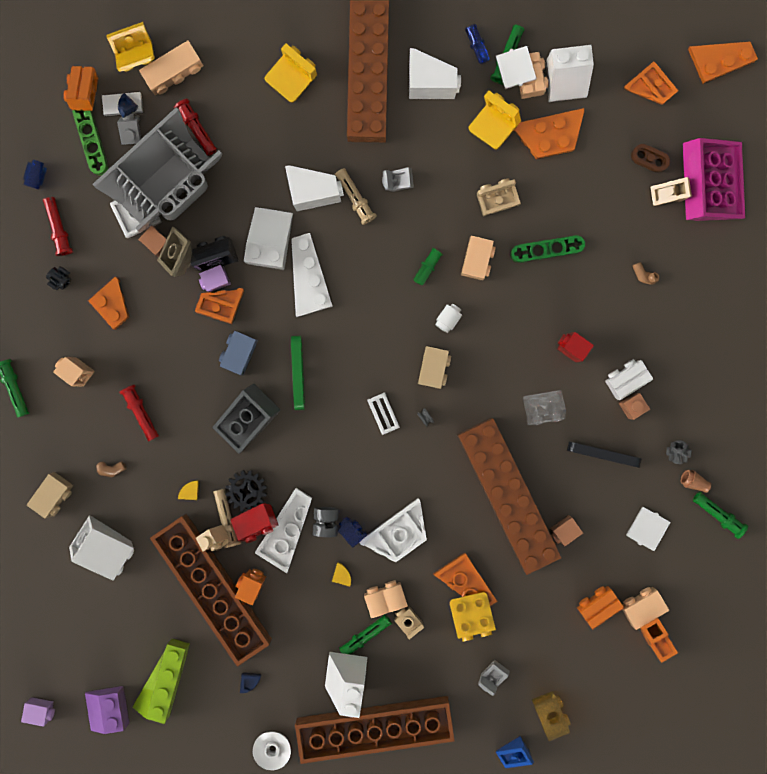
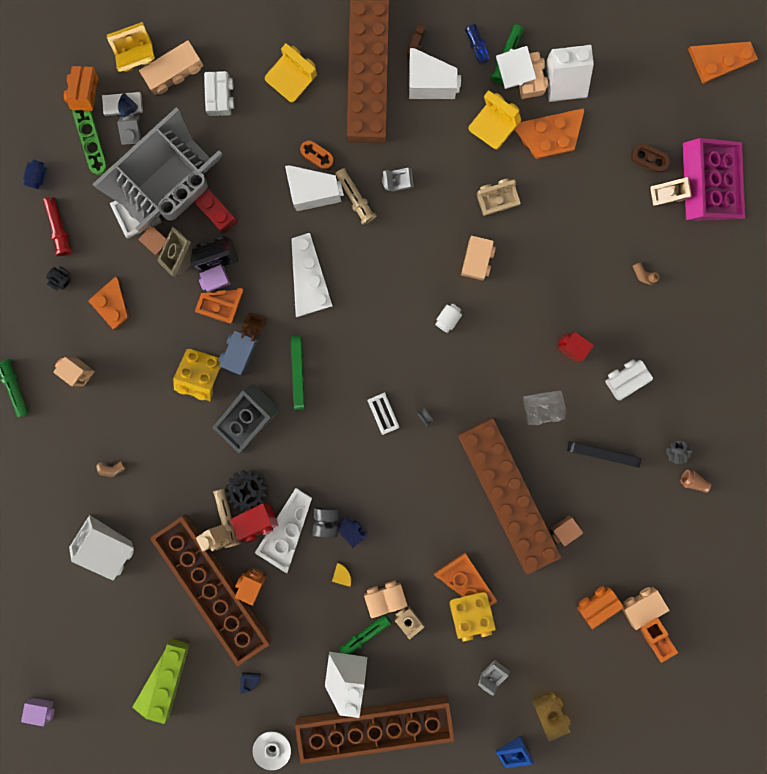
tan brick [27,472,73,518] -> none
medium lavender slope [85,686,129,734] -> none
red pin [119,384,159,442] -> none
red pin [174,98,217,156] -> none
yellow tile [178,480,199,500] -> none
white slope [244,207,293,270] -> none
white wing [359,498,427,562] -> none
green axle [414,248,443,285] -> none
tan brick [418,346,451,389] -> none
green beam [510,235,585,263] -> none
nougat brick [619,393,650,420] -> none
orange wing [624,61,679,105] -> none
white piece [626,507,671,551] -> none
green pin [692,492,748,539] -> none
none -> yellow bracket [173,349,221,401]
none -> red brick [195,189,238,234]
none -> white brick [204,71,234,116]
none -> reddish brown plate [241,312,267,342]
none -> orange beam [300,141,334,170]
none -> reddish brown plate [407,23,426,59]

